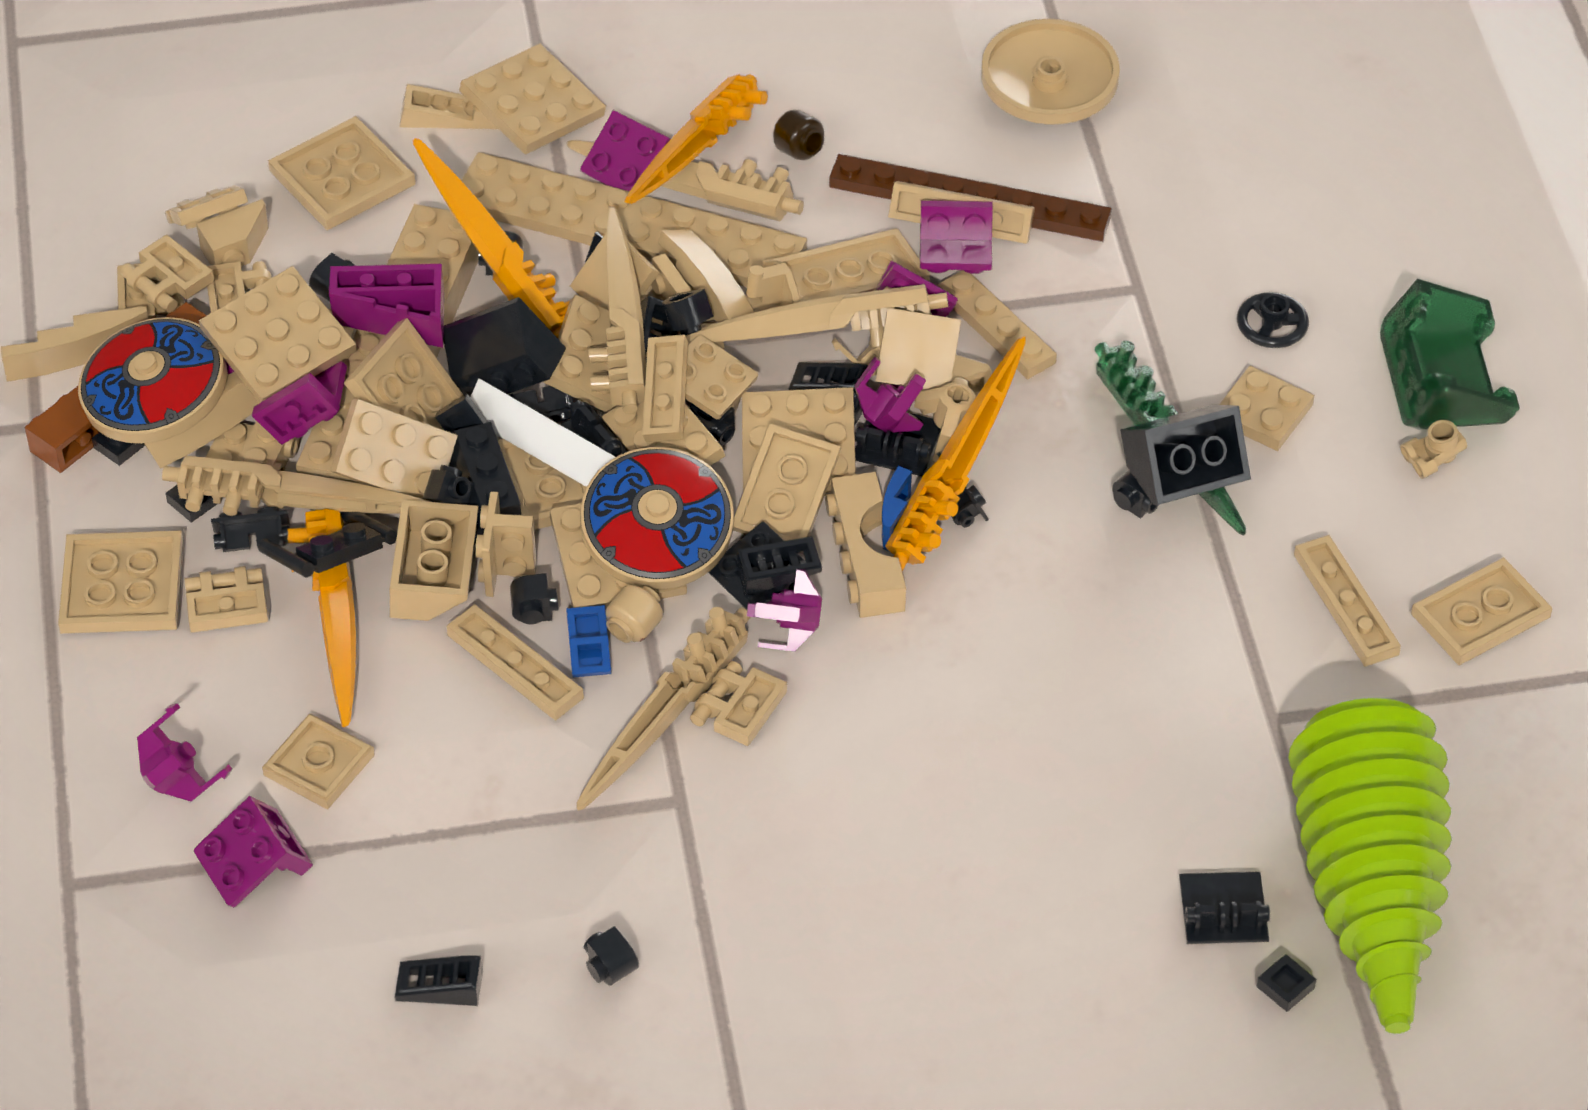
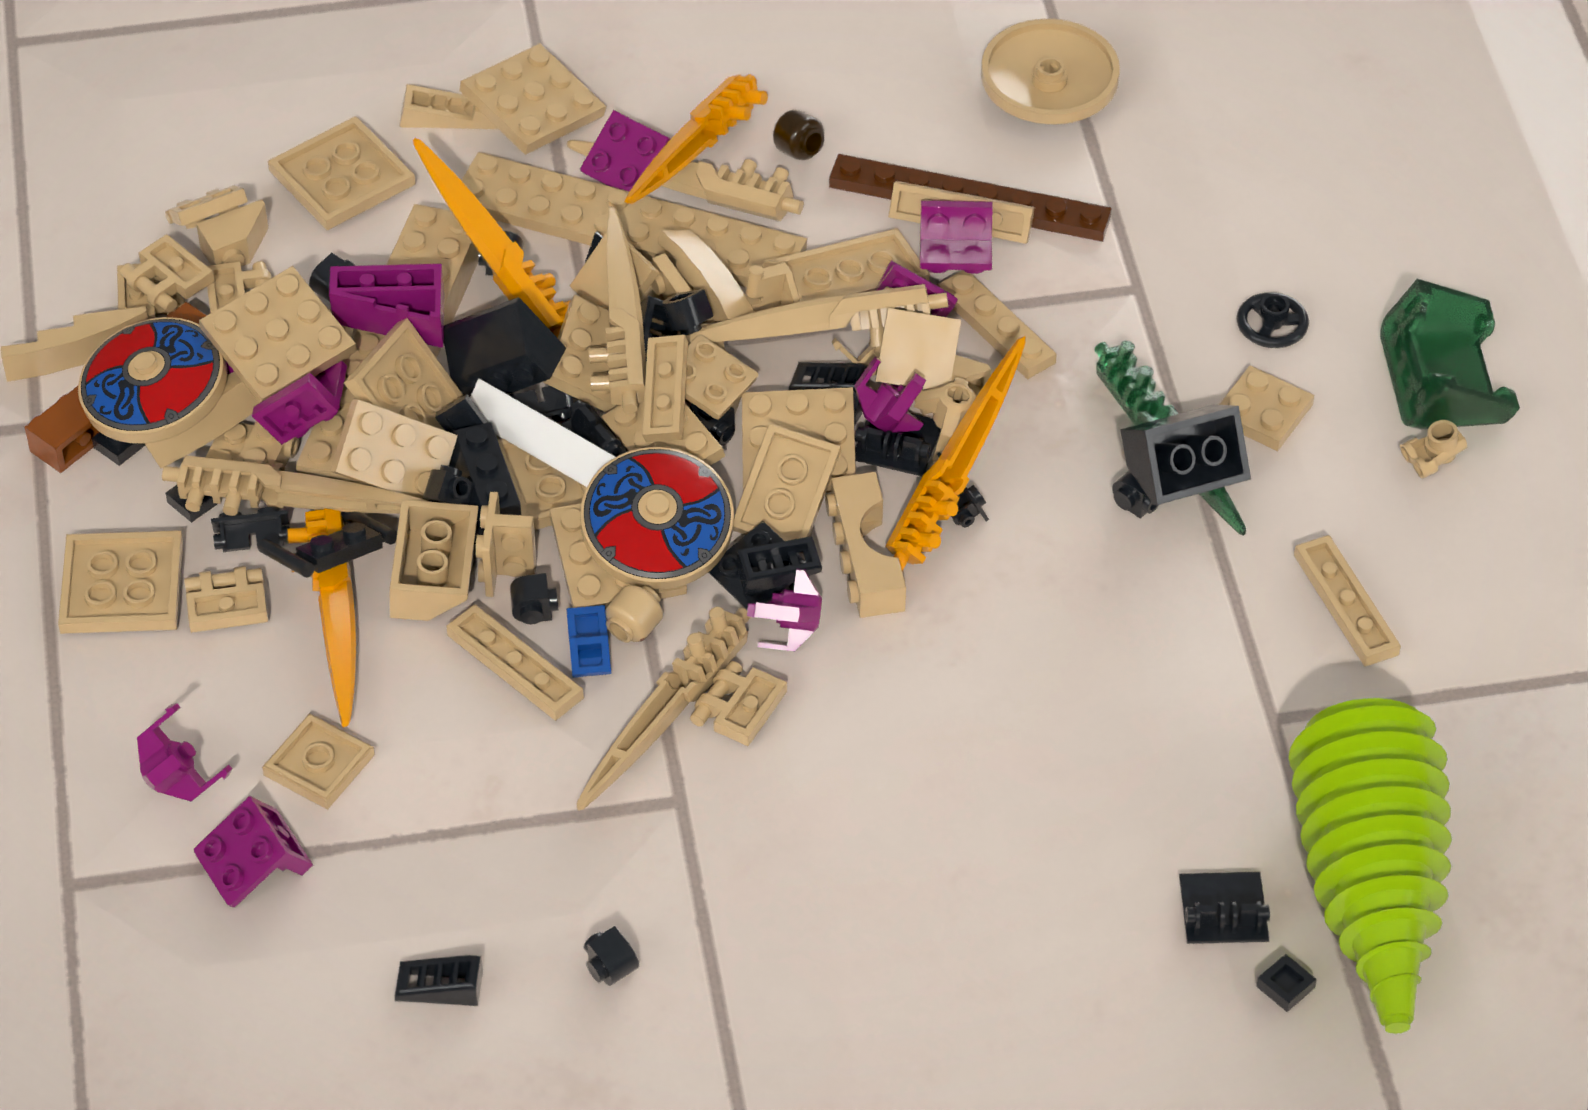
blue slope [881,466,912,552] -> none
tan plate [1411,557,1553,666] -> none

